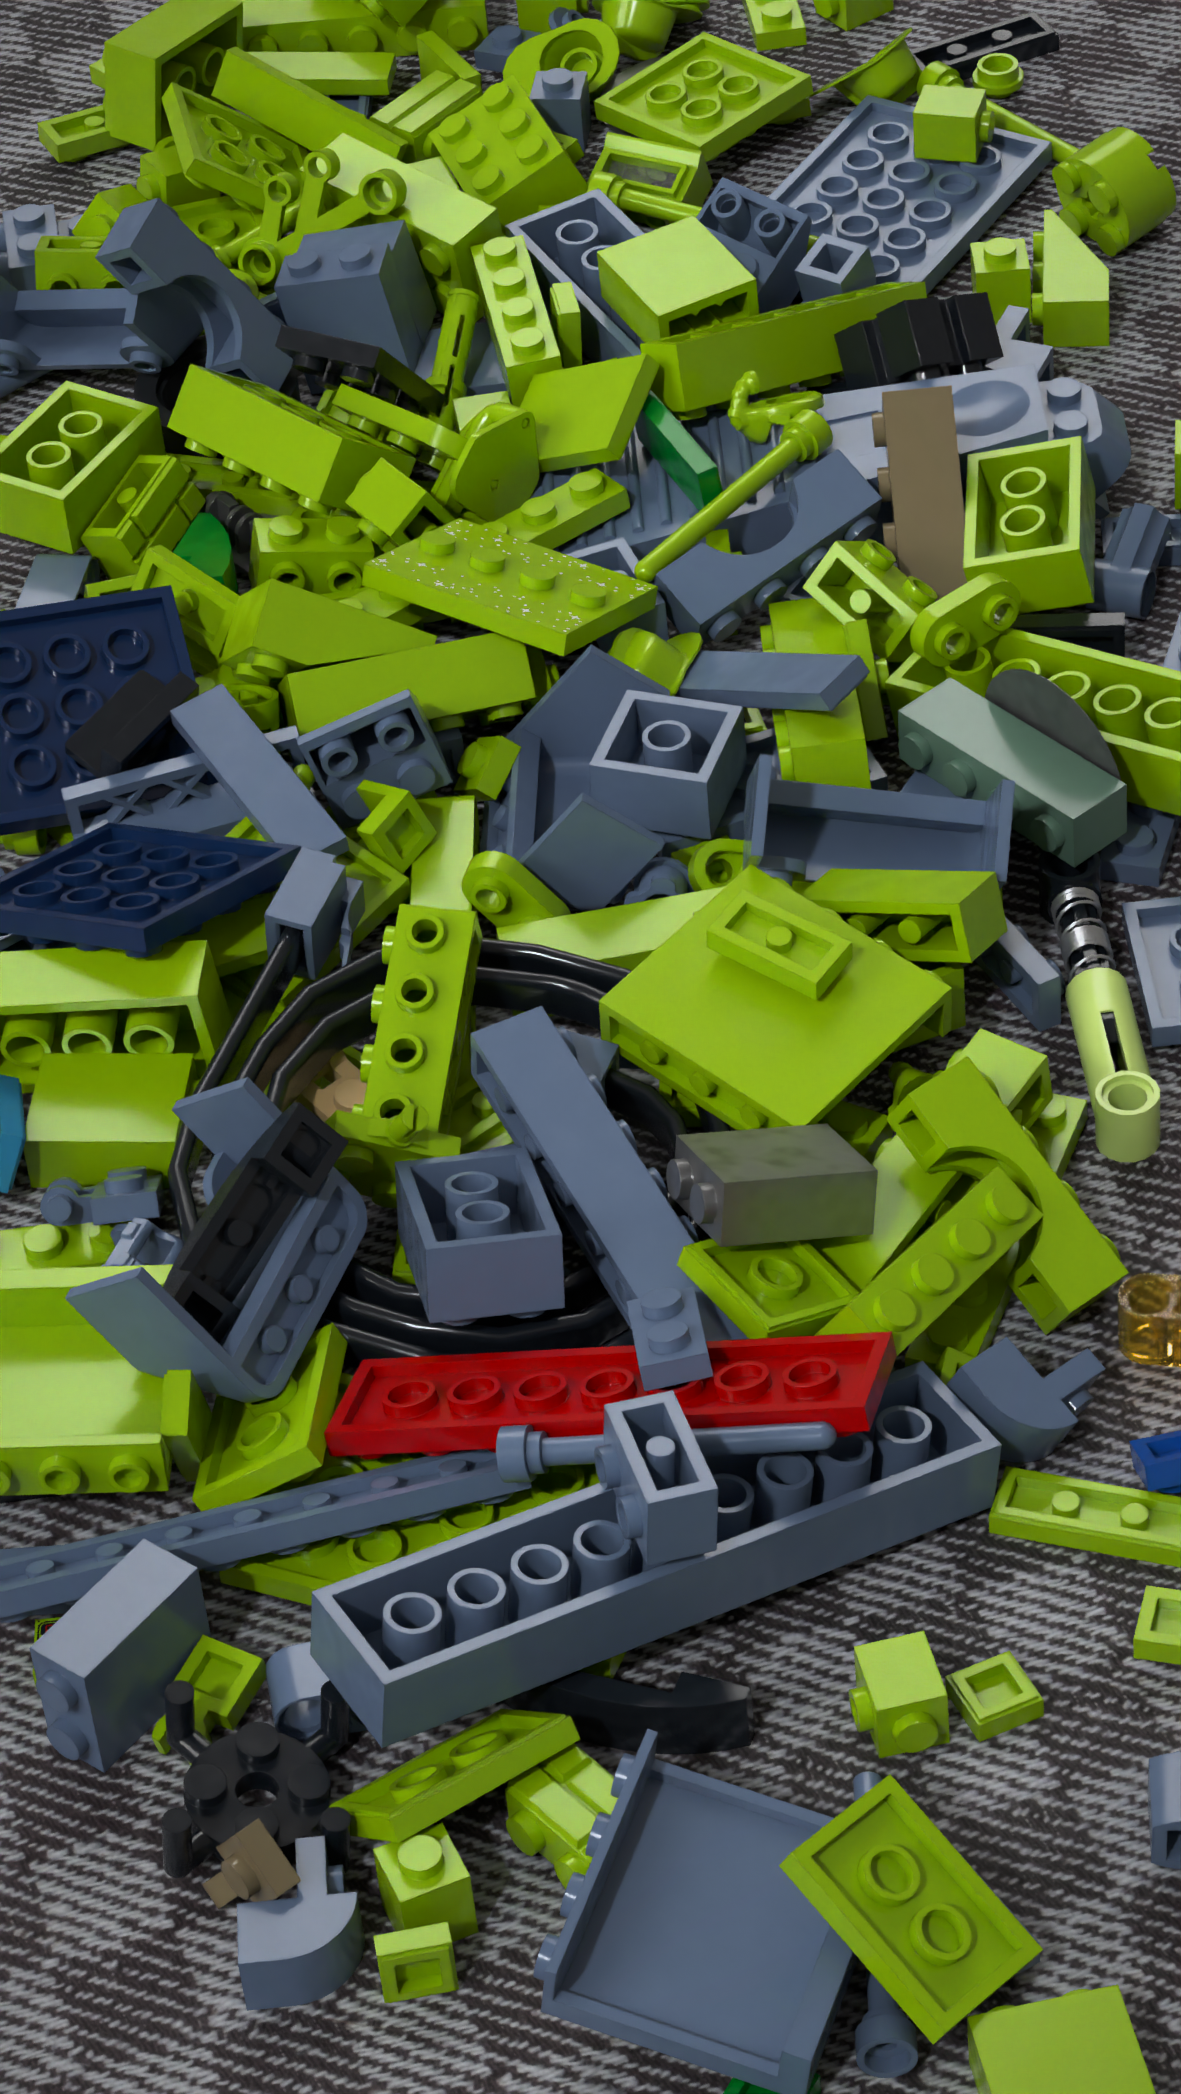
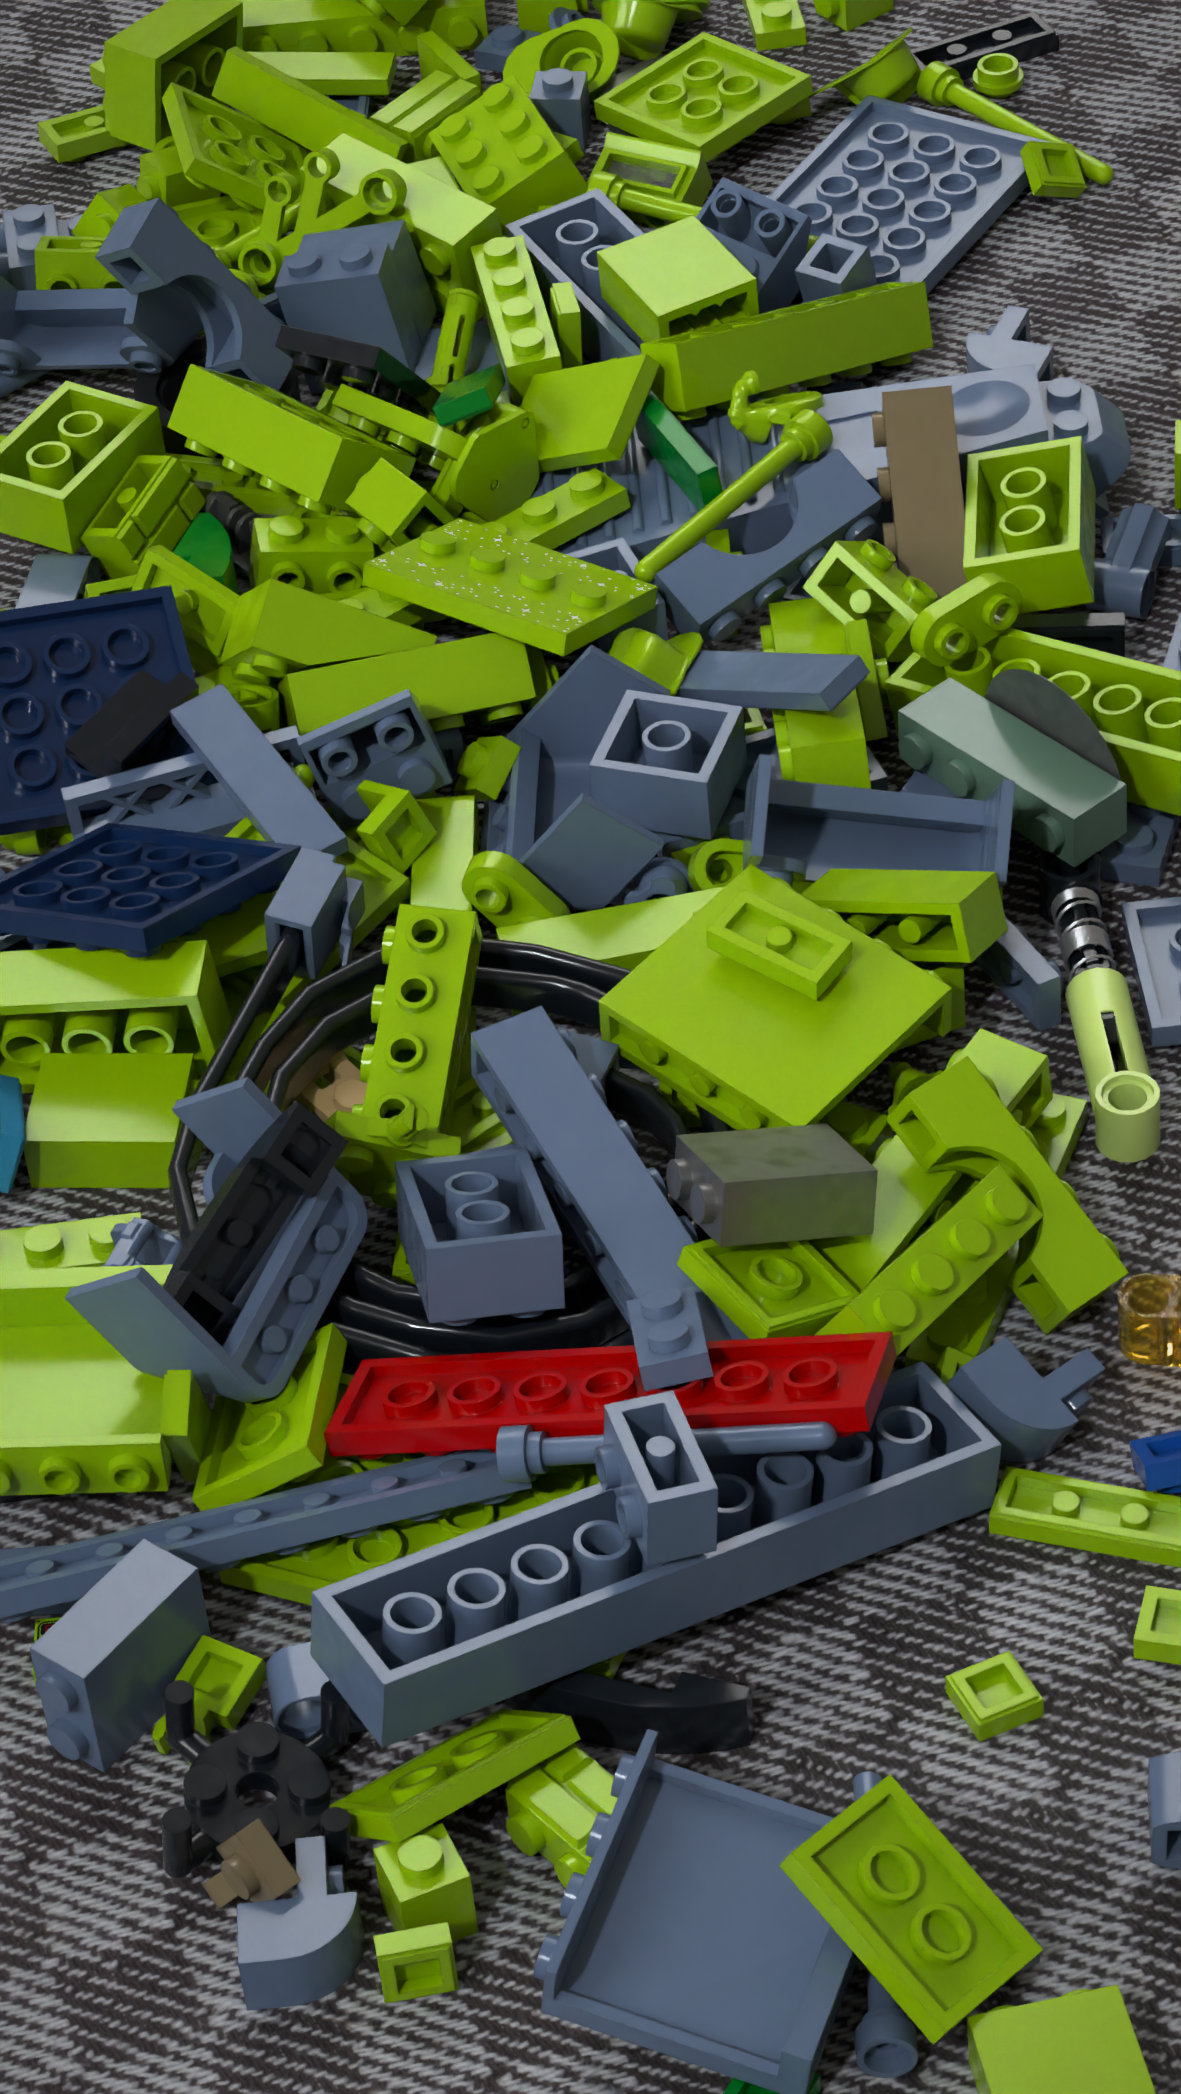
sand blue plate [40,1166,166,1226] -> none
black brick [834,292,1004,391] -> none
lime brick [849,1631,950,1759] -> none
lime brick [913,84,995,163] -> none
lime brick [970,237,1032,325] -> none
lime slope [1032,209,1109,347] -> none
lime brick [1052,127,1176,257] -> none
none -> green tile [432,363,506,427]
none -> lime tile [1020,141,1086,198]

